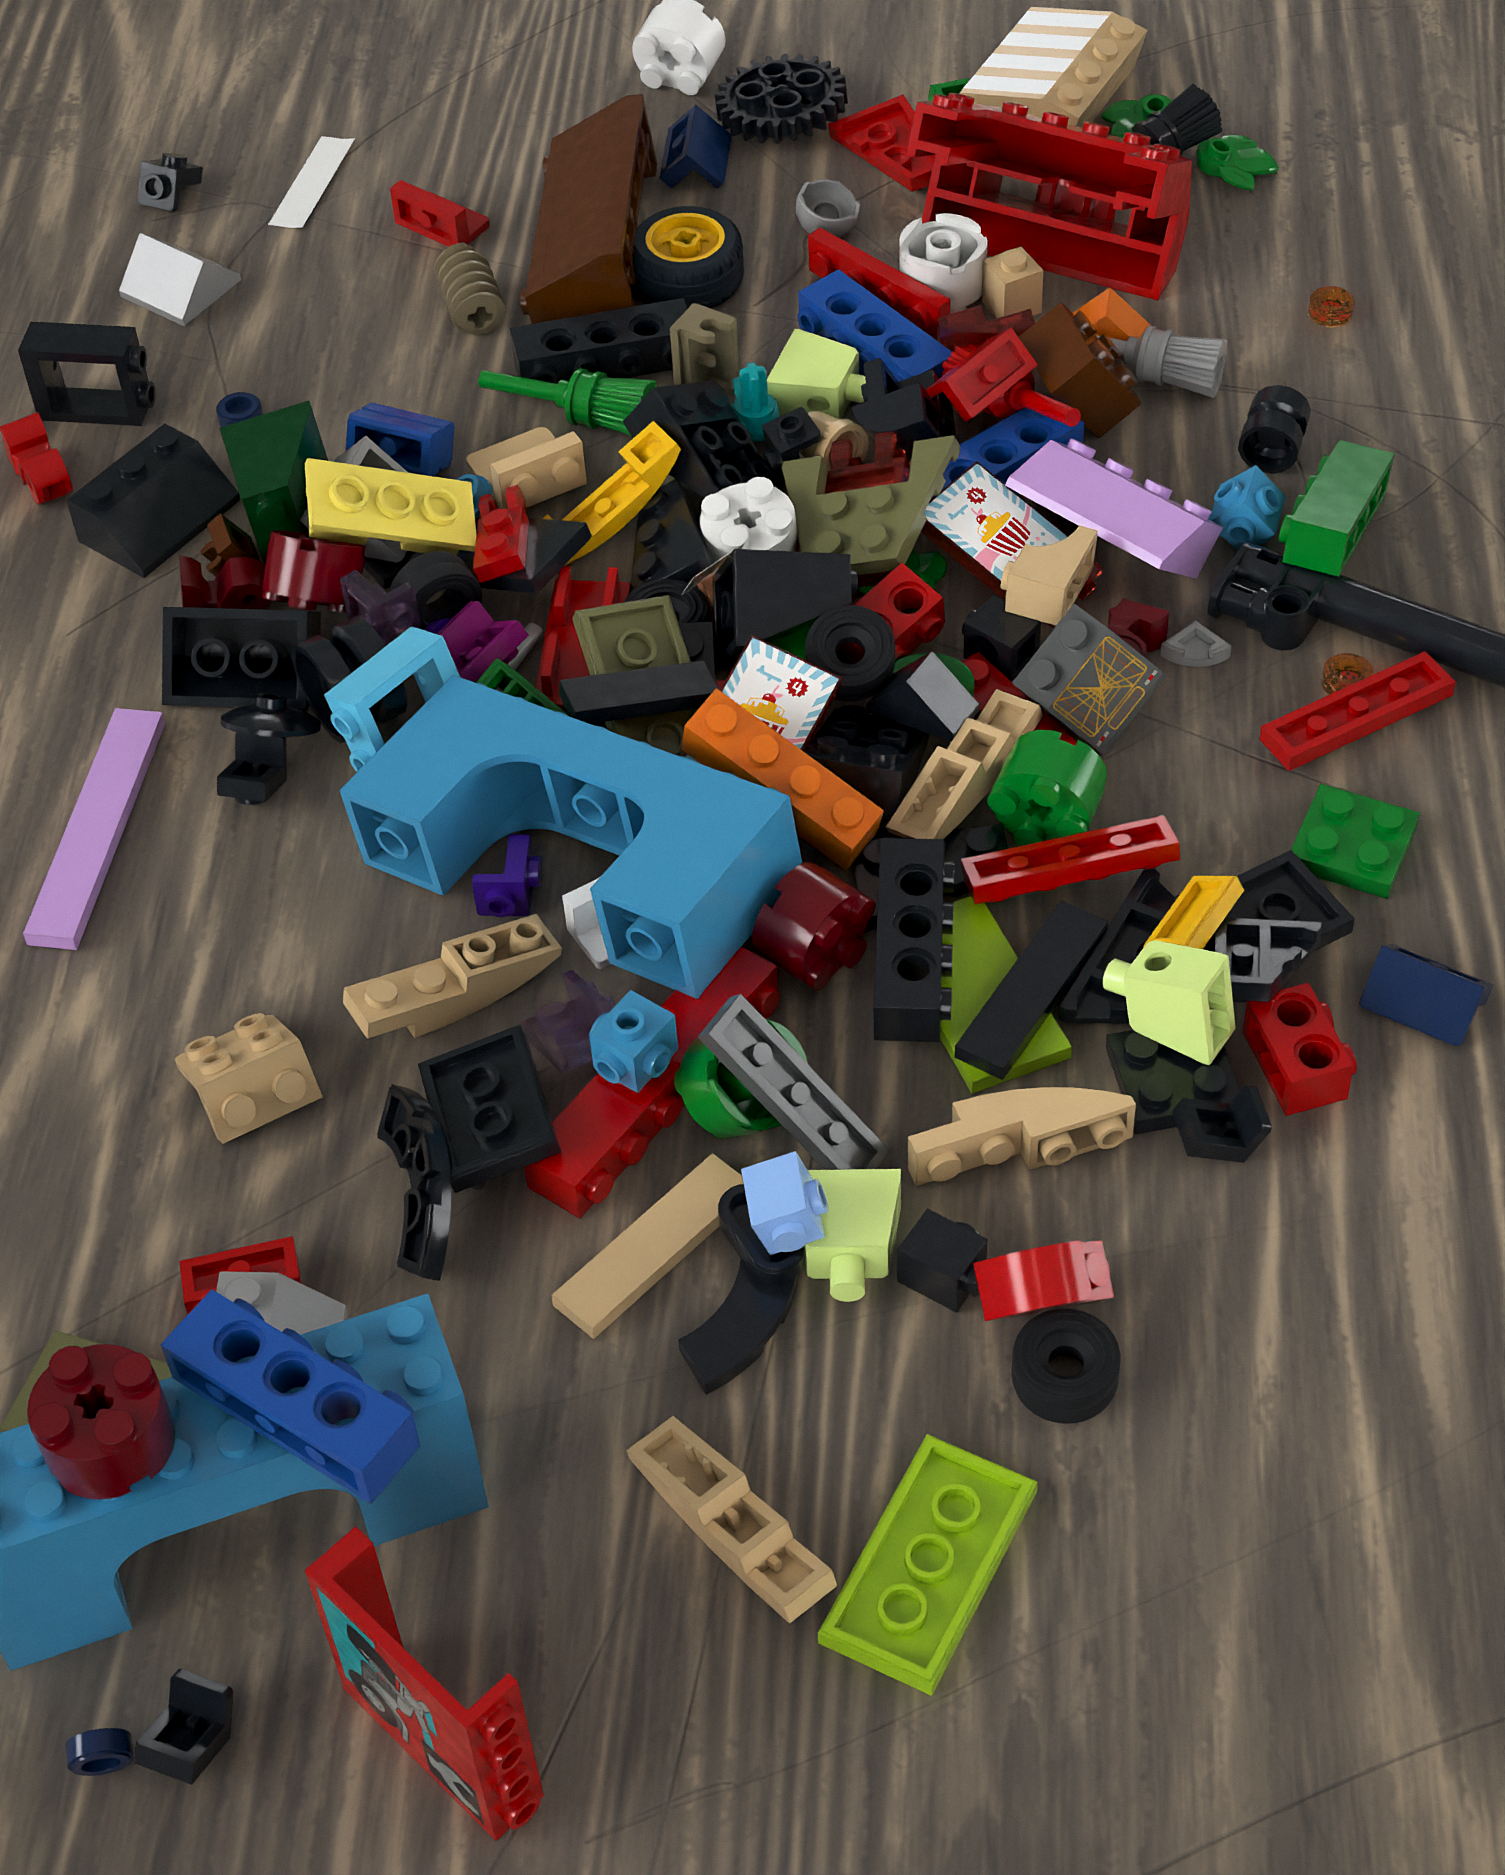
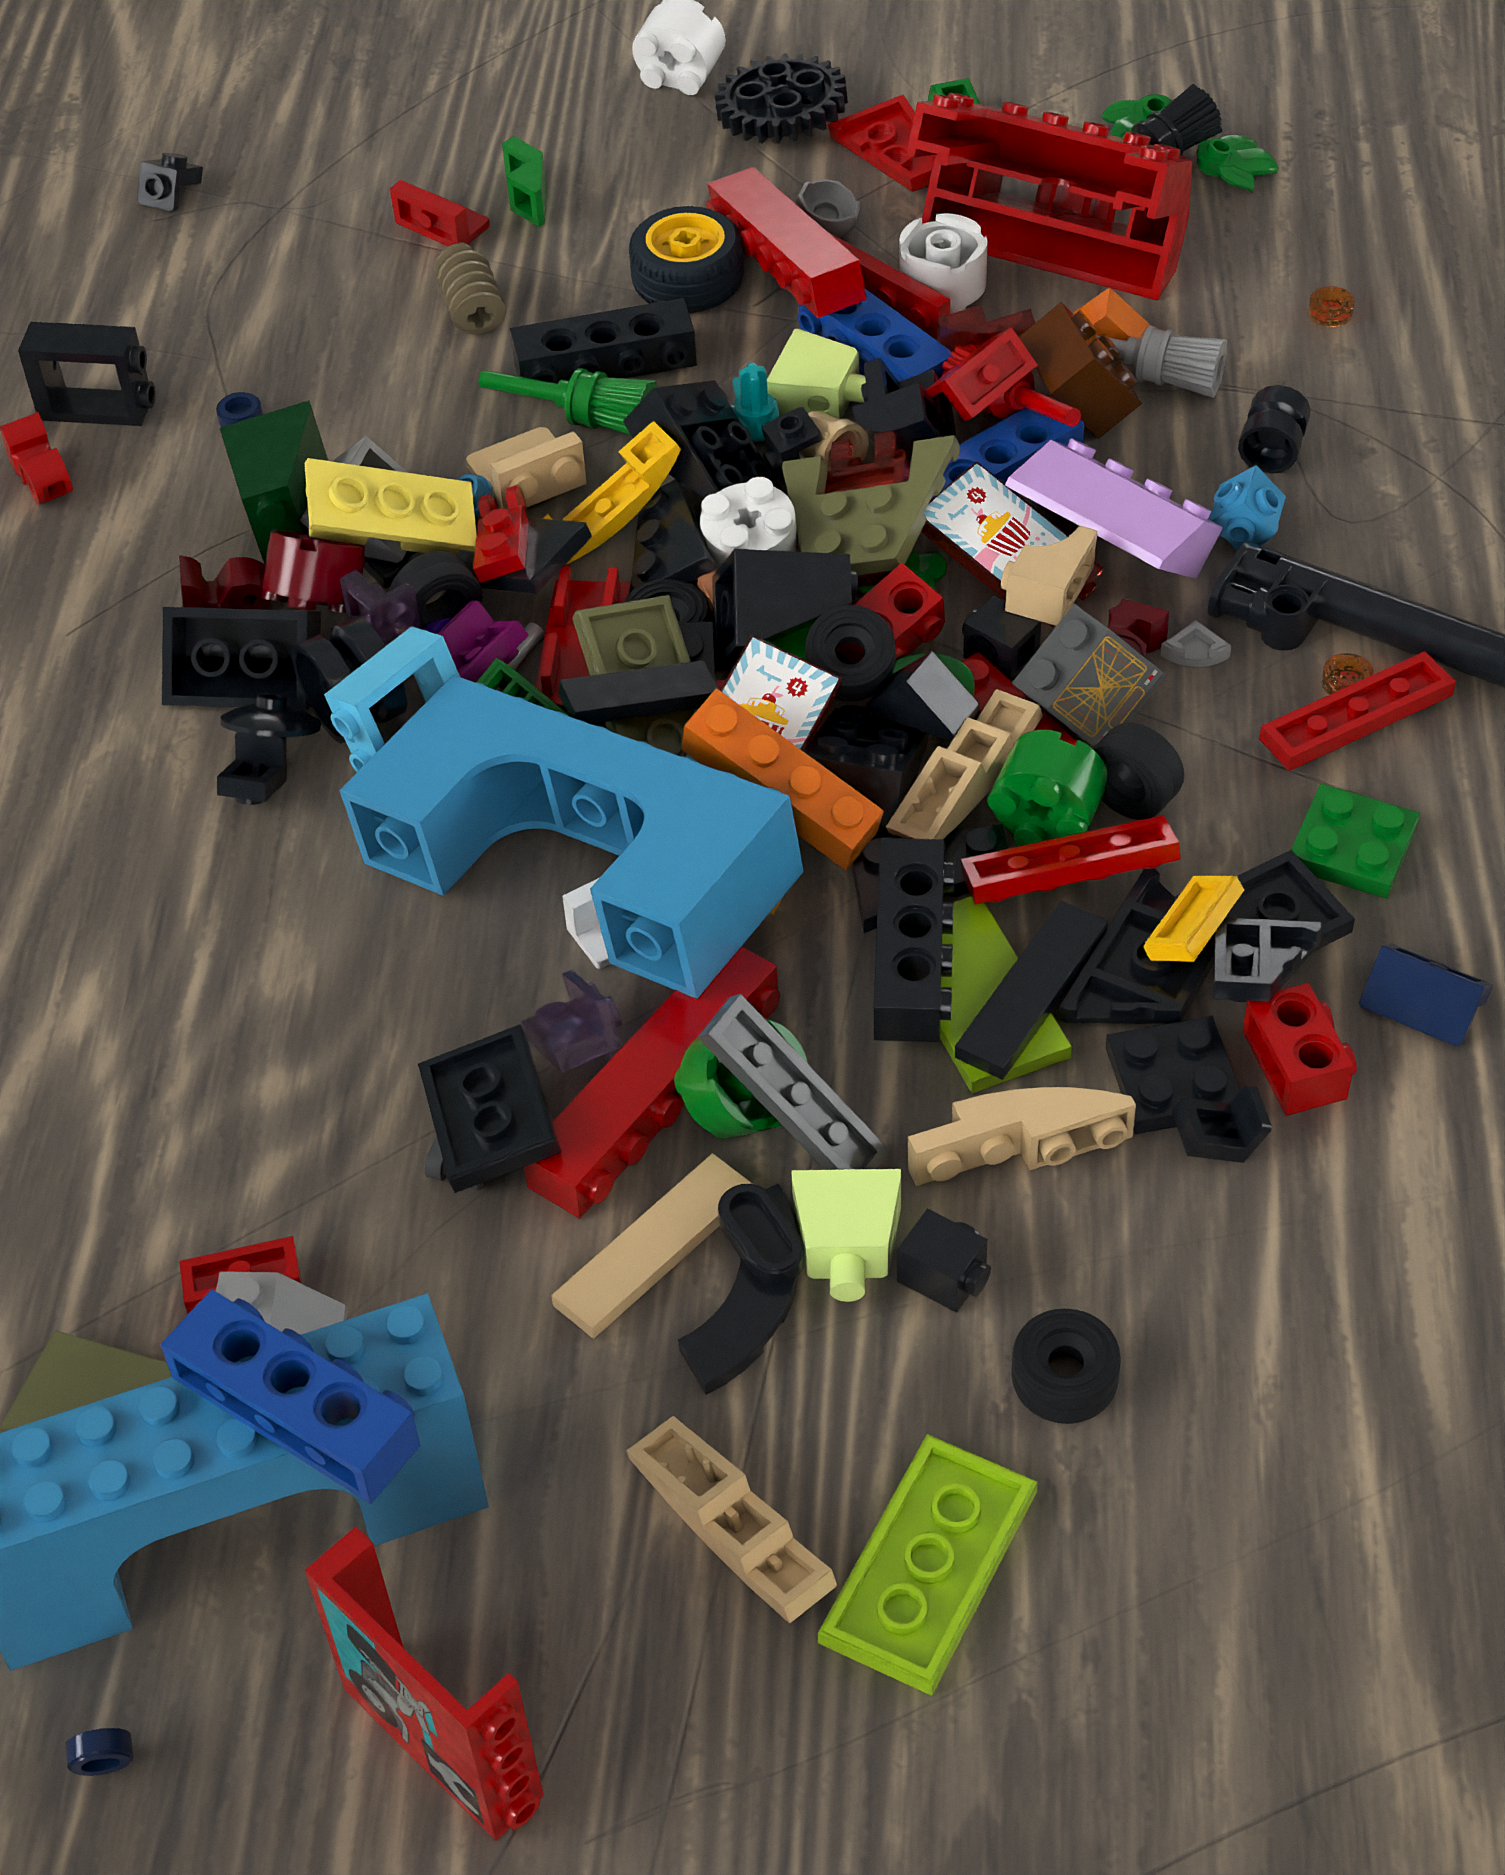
lavender tile [23,708,165,950] -> none
dark red brick [27,1344,175,1500] -> none
black slope [66,423,241,578] -> none
slope [119,233,241,326] -> none
black bracket [135,1669,233,1785] -> none
tan bracket [175,1013,323,1144] -> none
reddish brown tile [201,513,260,577] -> none
white sticker [268,136,355,228] -> none
tan slope [343,914,562,1039] -> none
blue brick [346,402,455,476] -> none
black tile [377,1084,452,1281] -> none
dark purple bracket [472,835,542,917] -> none
reddish brown windscreen [520,94,657,324] -> none
dark azure brick [589,990,679,1093] -> none
dark blue panel [659,104,732,188] -> none
dark tan hinge [670,303,739,395] -> none
sticker [681,544,744,595] -> none
light blue brick [741,1151,828,1255] -> none
dark red brick [752,862,876,991] -> none
tan slope [959,7,1148,128] -> none
red brick [973,1240,1114,1321] -> none
tan brick [982,246,1044,326] -> none
yellowish green torso [1103,940,1236,1066] -> none
green brick [1279,440,1395,577] -> none
none -> green slope [502,136,547,227]
none -> brick [706,167,866,318]
none -> black tyre [1092,722,1184,820]

